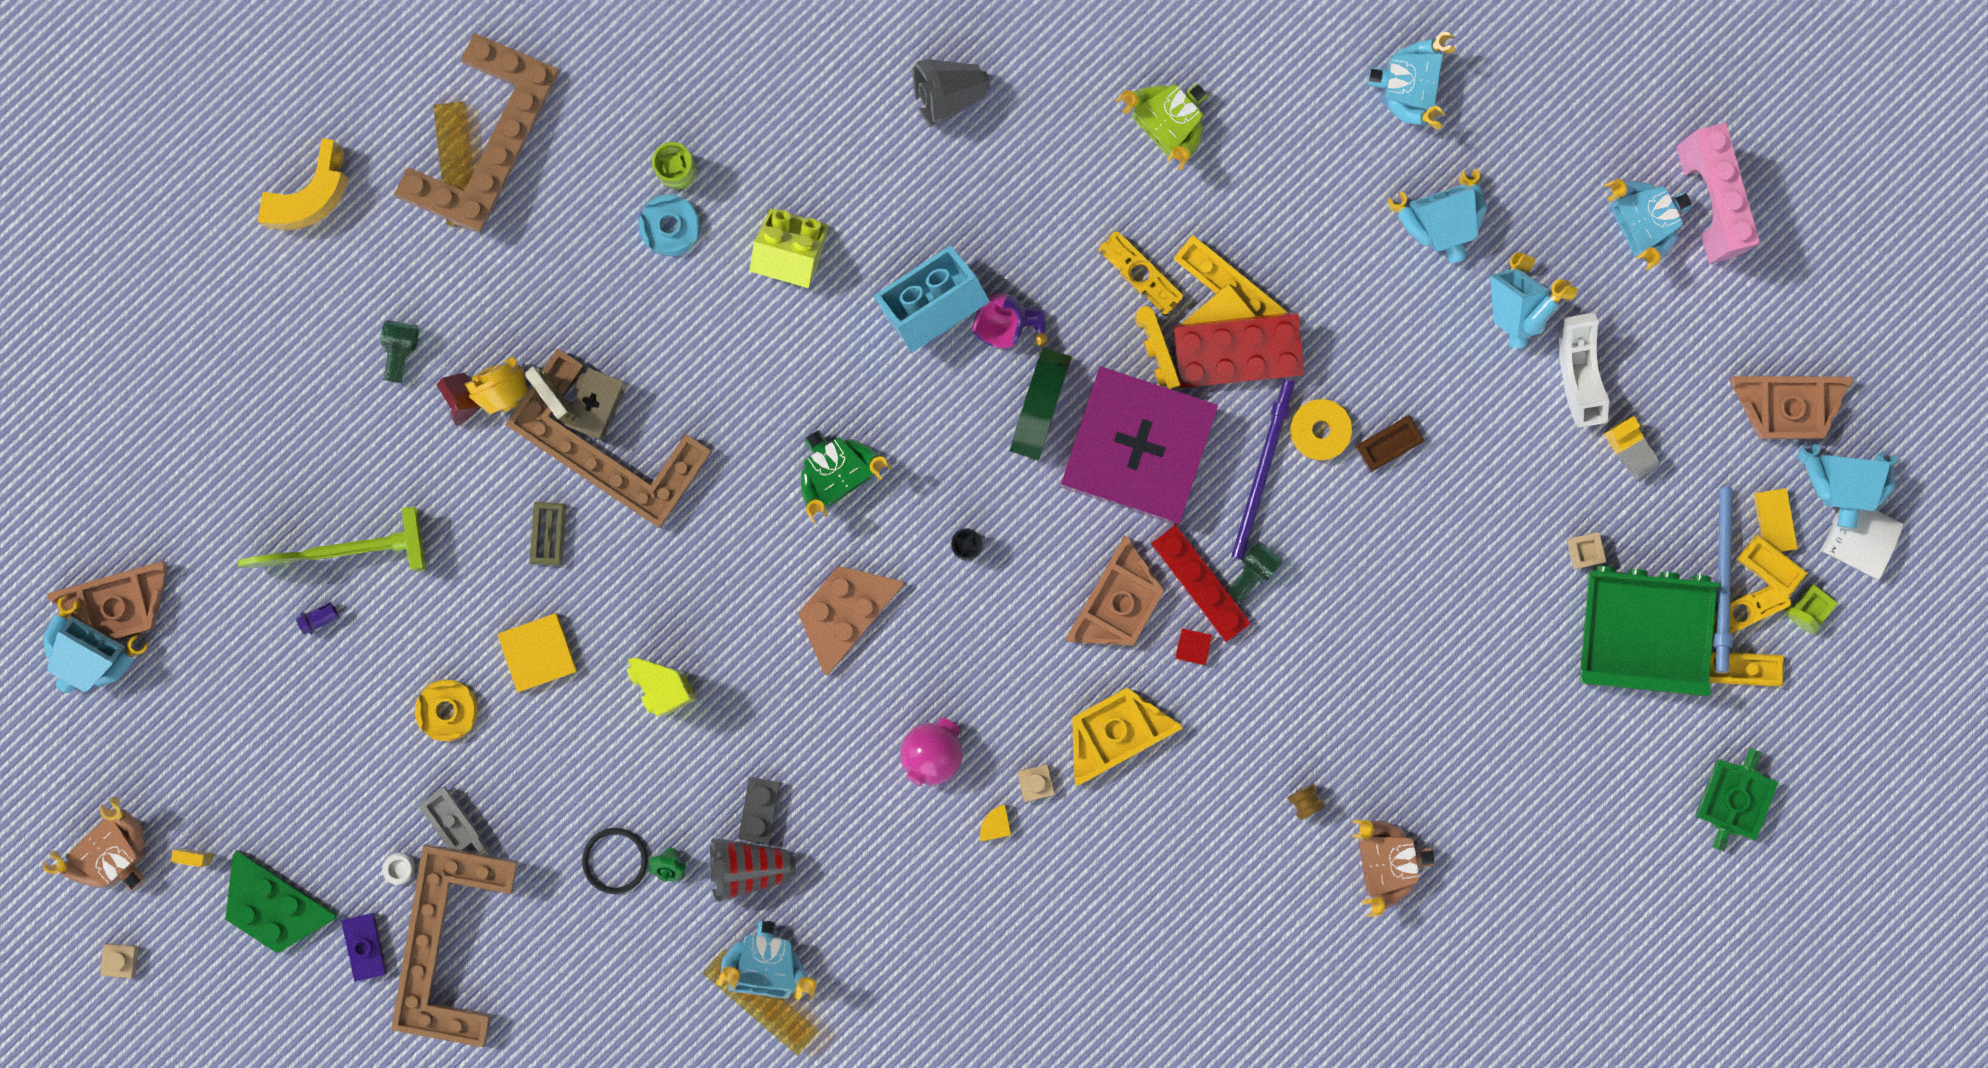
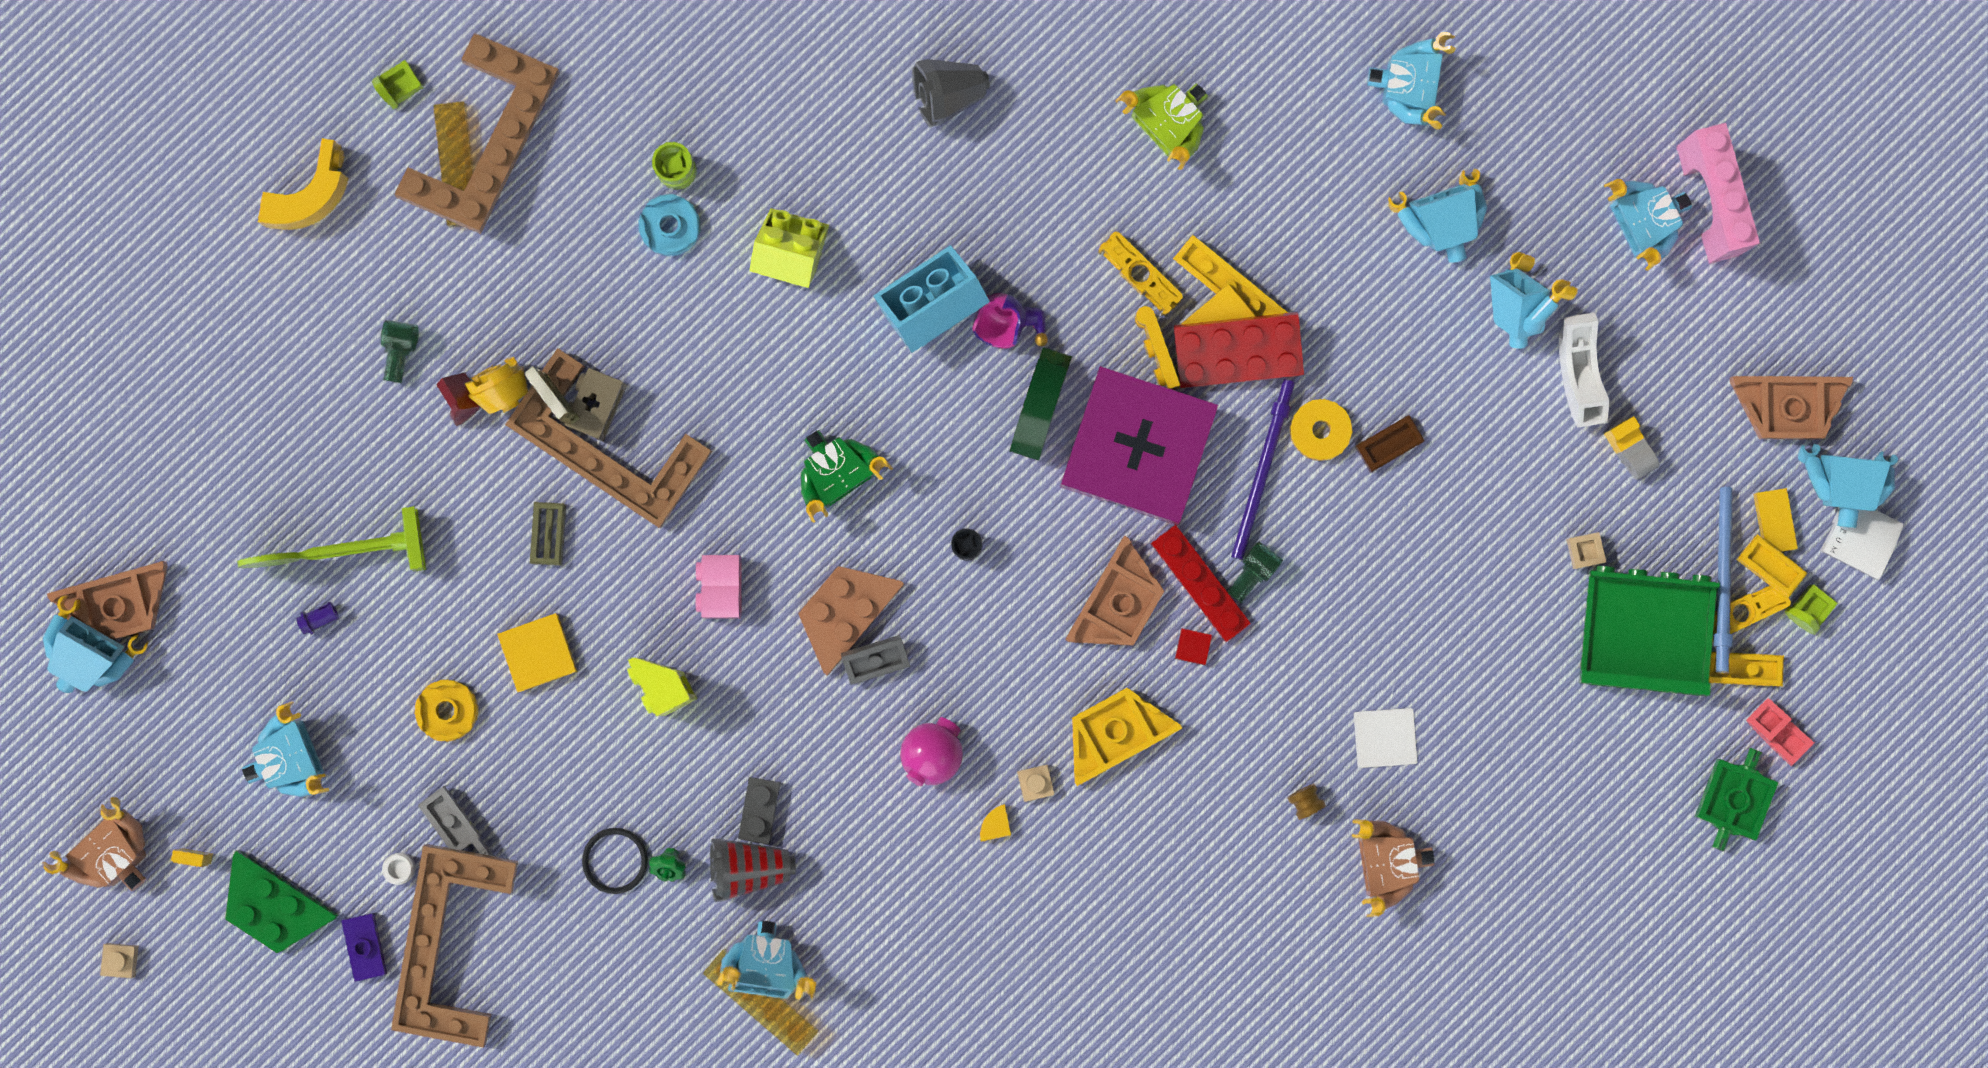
none -> medium azure torso [242,701,329,797]
none -> lime tile [372,60,424,110]
none -> bright pink brick [696,555,742,619]
none -> dark grey plate [841,635,910,685]
none -> white sticker [1354,708,1417,768]
none -> coral slope [1746,698,1814,767]

